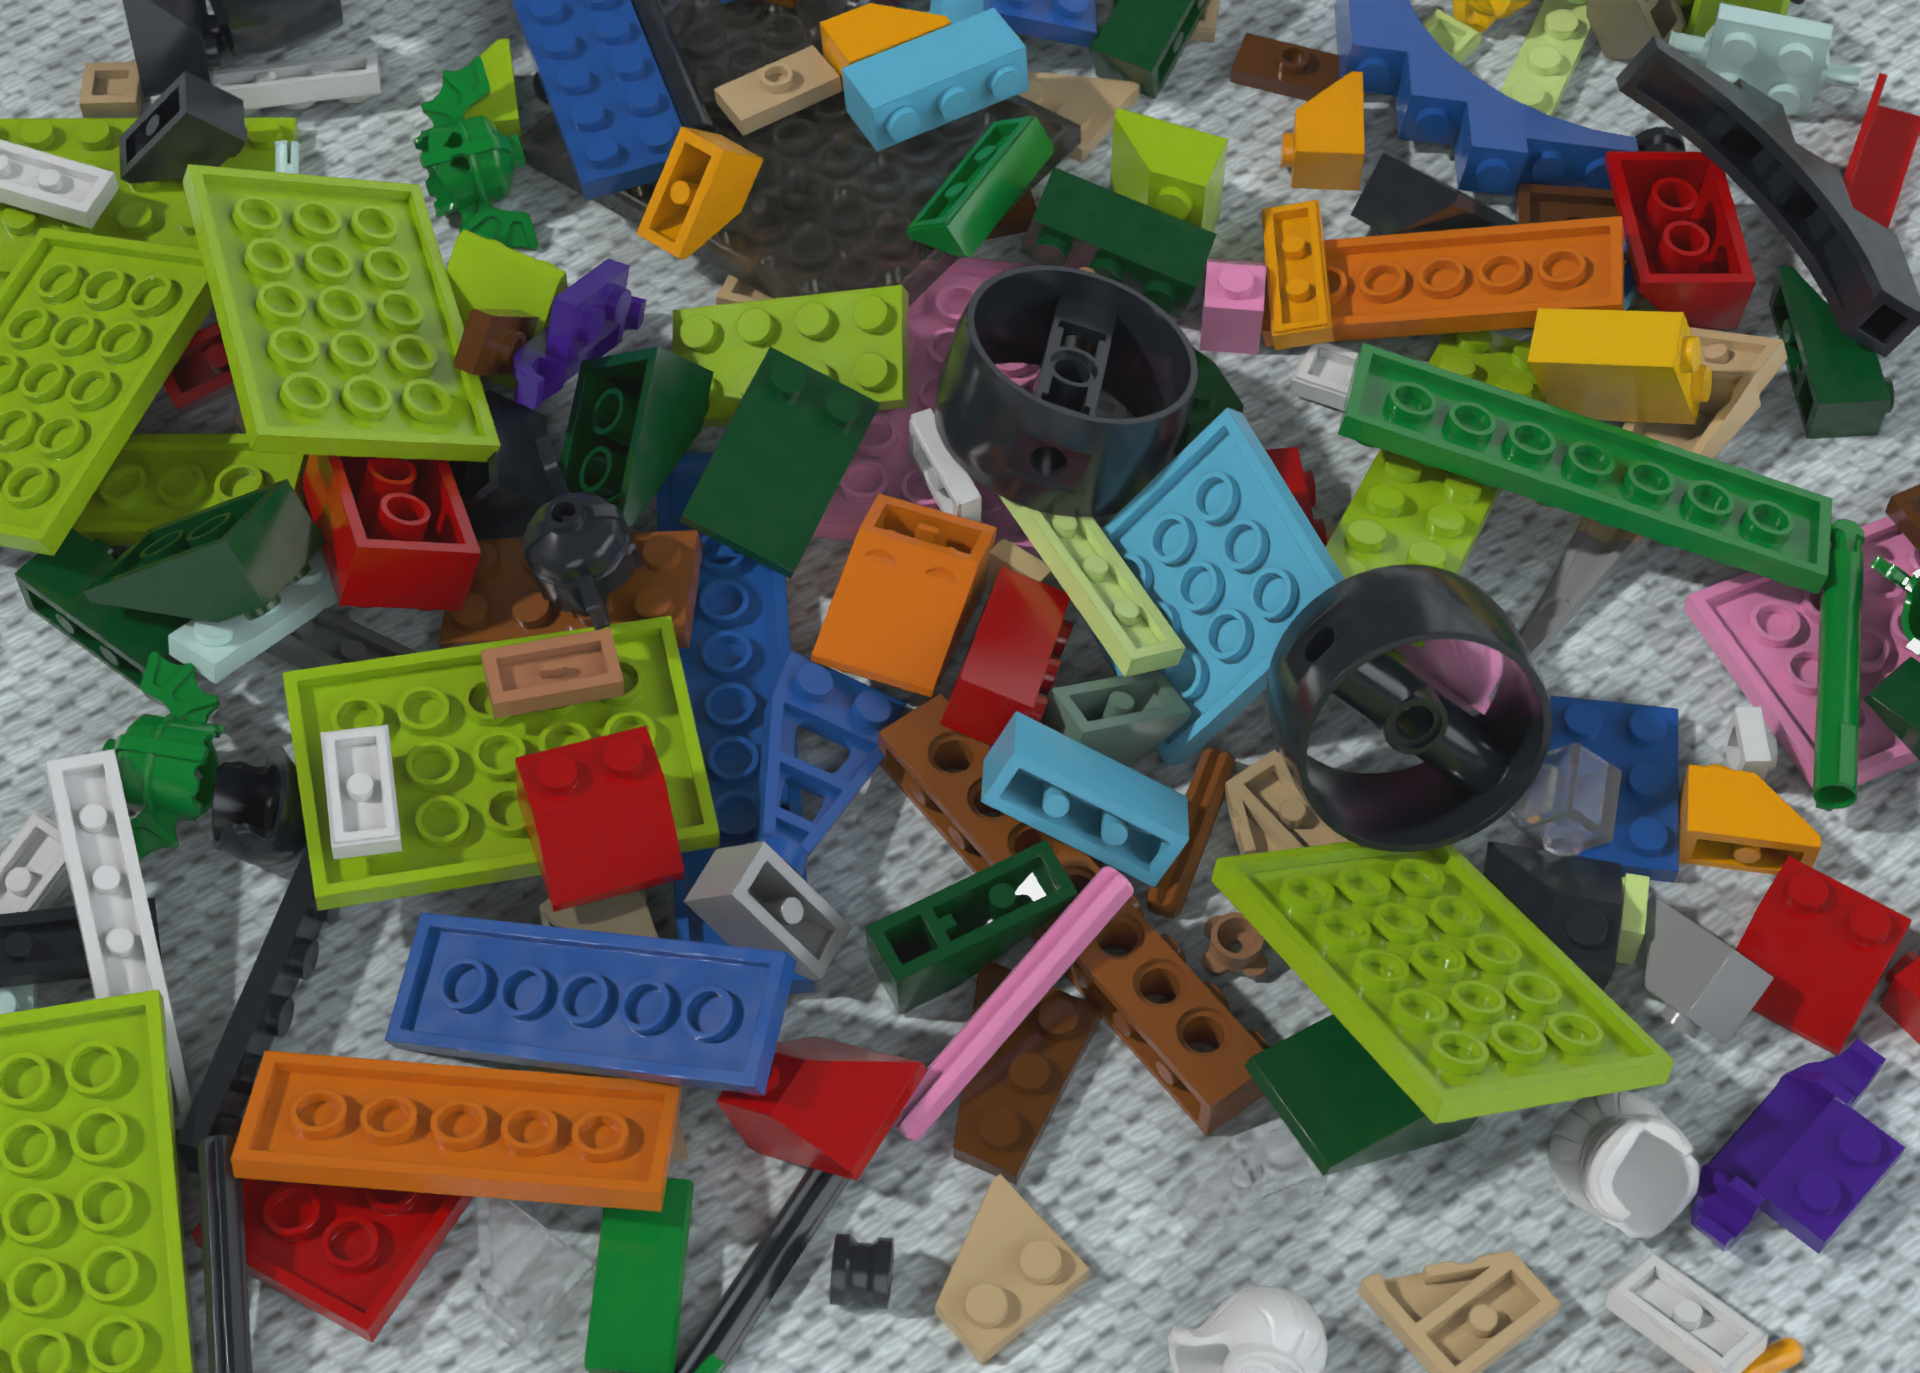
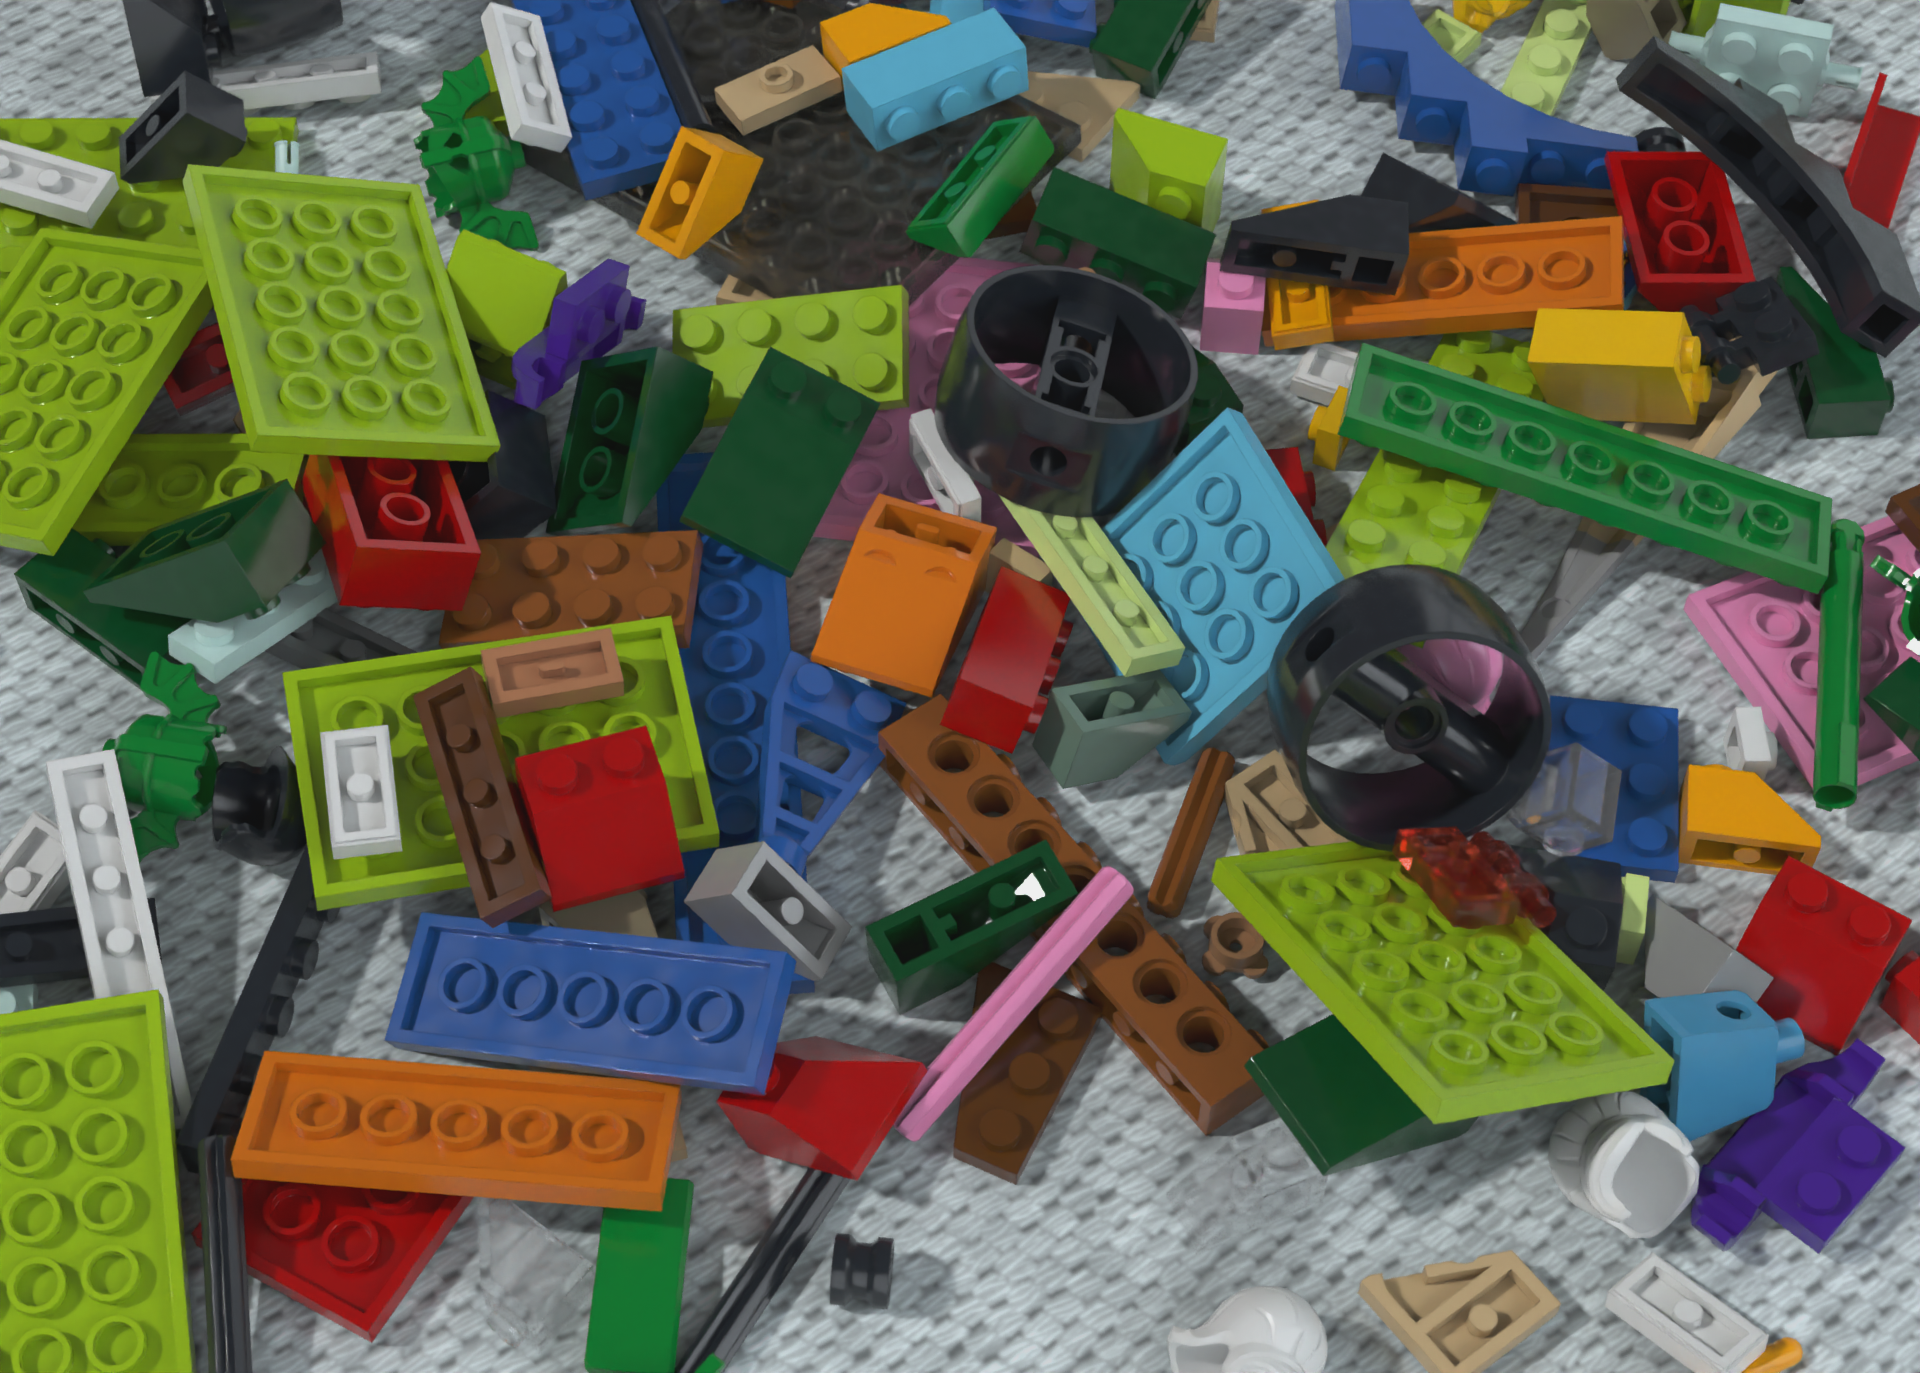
tan plate [79,62,143,118] -> none
reddish brown plate [453,308,539,375] -> none
black helmet [520,434,643,630] -> none
tan wing [935,1174,1090,1365] -> none
medium azure brick [981,711,1189,888] -> none
reddish brown plate [1230,32,1340,101] -> none
light orange slope [1280,71,1365,191] -> none
none -> reddish brown plate [413,666,553,928]
none -> white plate [480,2,572,153]
none -> black slope [1220,194,1409,295]
none -> yellow plate [1307,385,1350,471]
none -> clear red plate [1392,827,1557,929]
none -> dark azure torso [1640,990,1805,1142]
none -> black plate [1679,276,1820,385]

